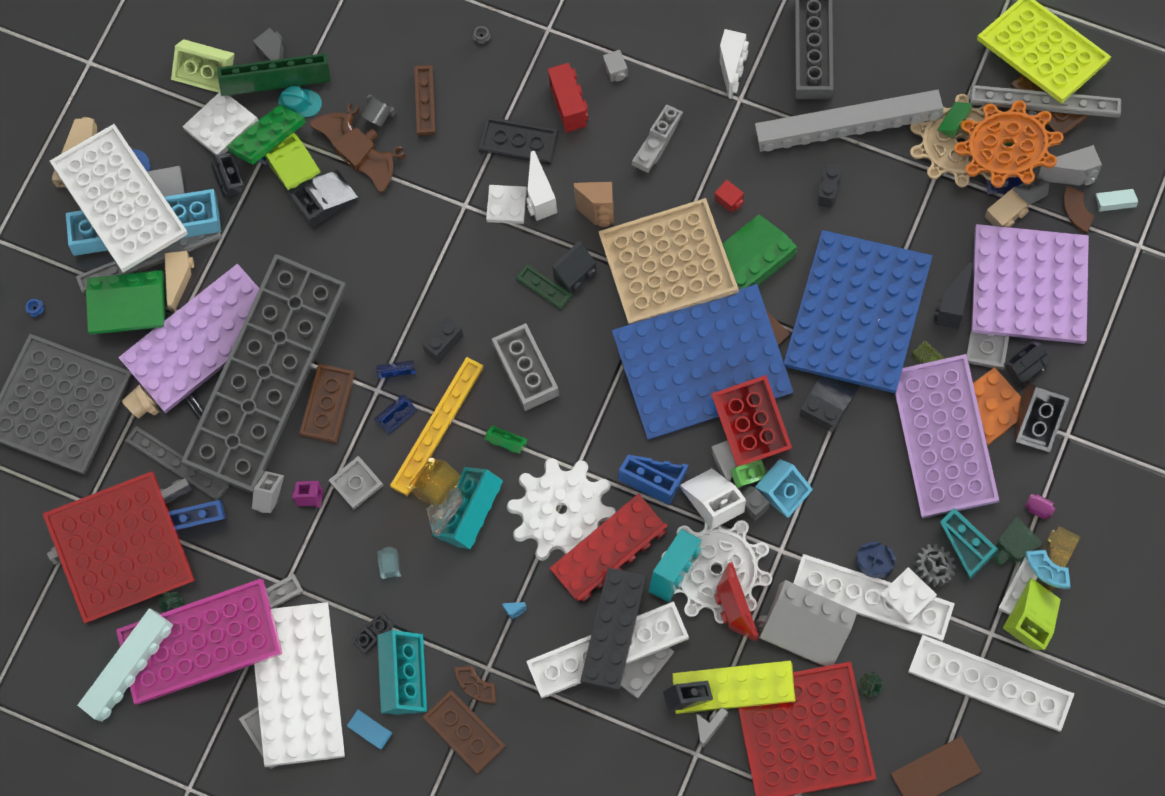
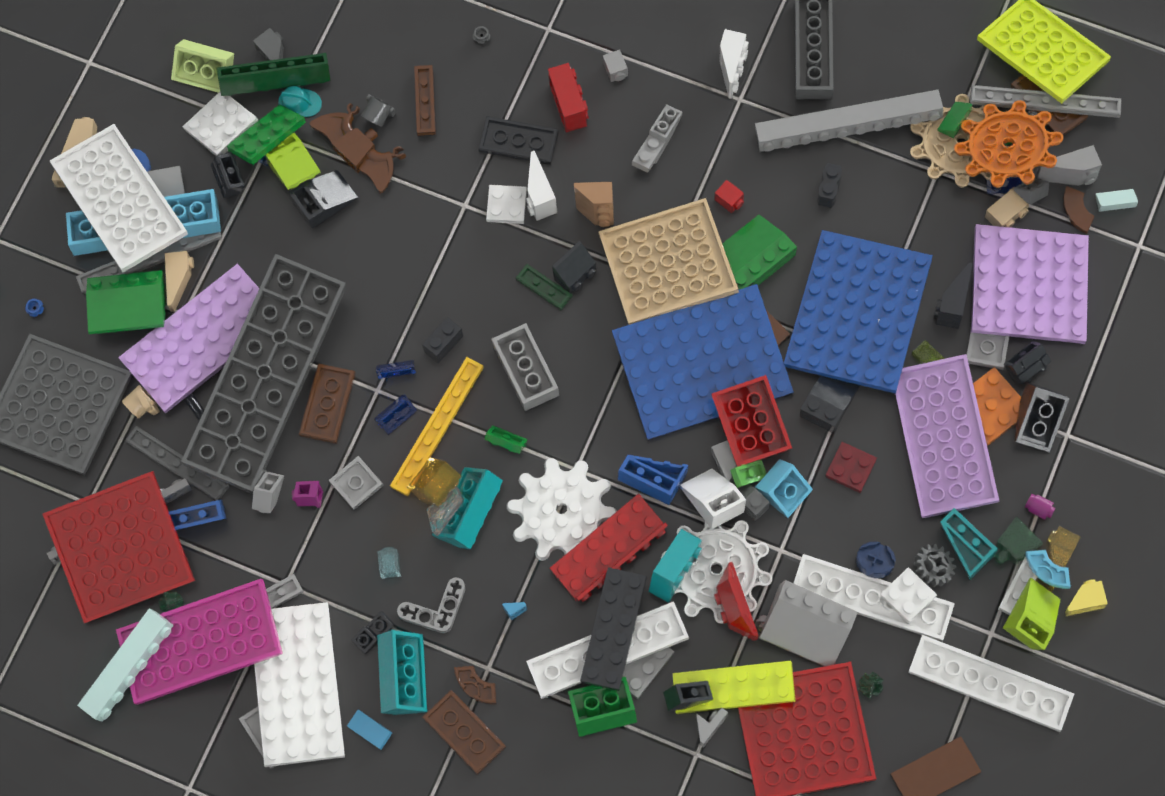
none -> light grey beam [397,577,466,633]
none -> green slope [568,677,637,737]
none -> dark red plate [825,442,877,493]
none -> light yellow slope [1065,580,1108,616]

